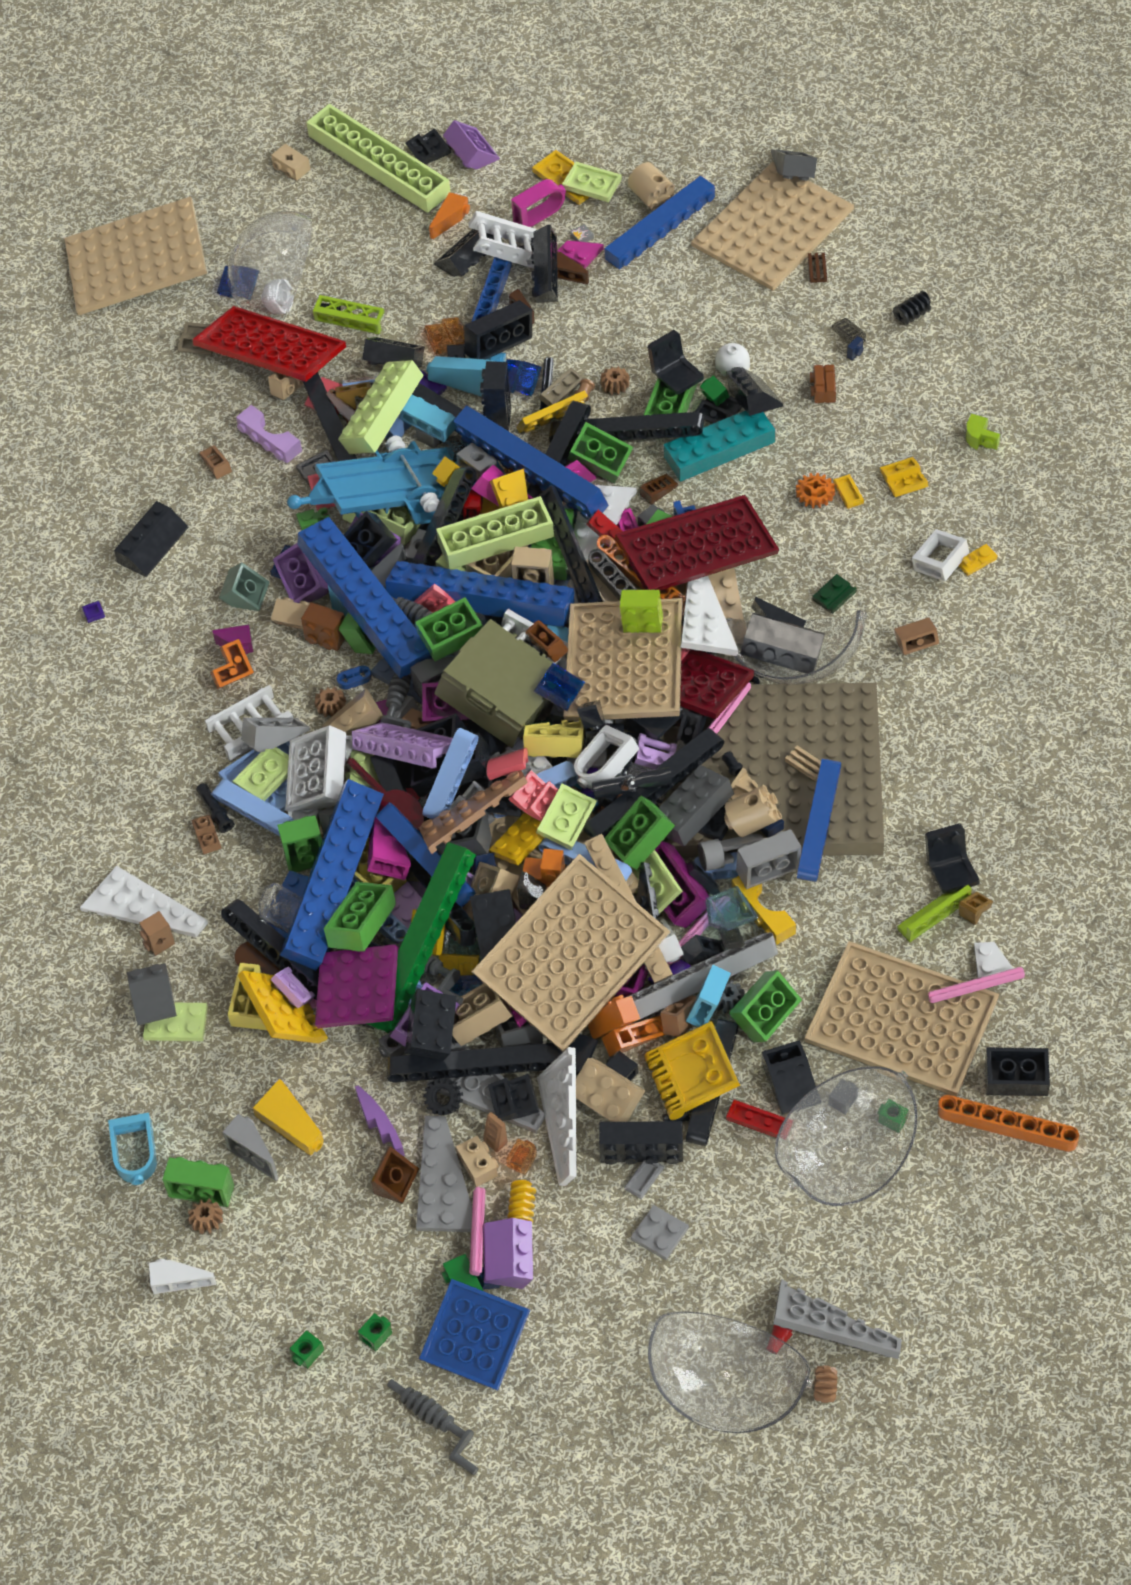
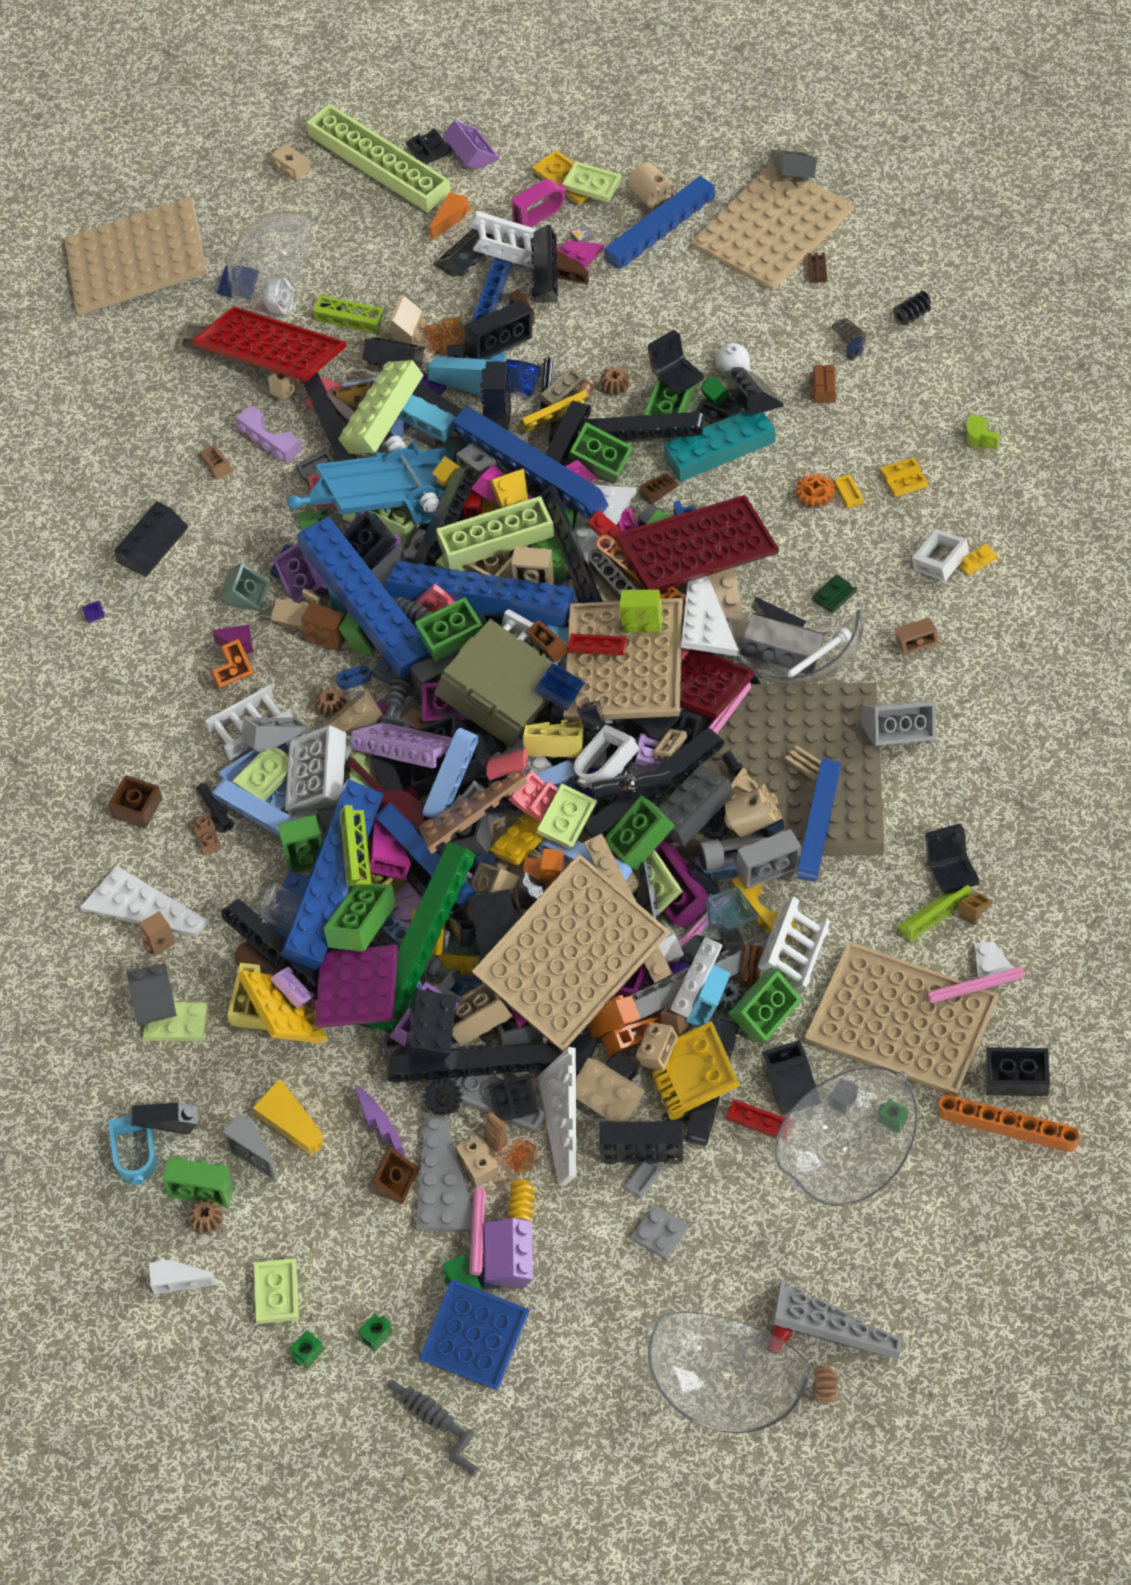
none -> reddish brown brick [108,775,163,829]
none -> black slope [131,1103,198,1135]
none -> yellowish green plate [254,1258,299,1324]
none -> tan slope [302,589,331,609]
none -> lime fence [340,805,371,886]
none -> tan slope [390,295,425,344]
none -> red plate [567,633,627,656]
none -> tan brick [636,1022,678,1071]
none -> tan tile [653,729,687,760]
none -> white bracket [671,937,722,1018]
none -> reddish brown tile [738,945,764,986]
none -> white fence [758,896,830,991]
none -> white piece [787,627,852,677]
none -> light grey slope [861,701,936,746]

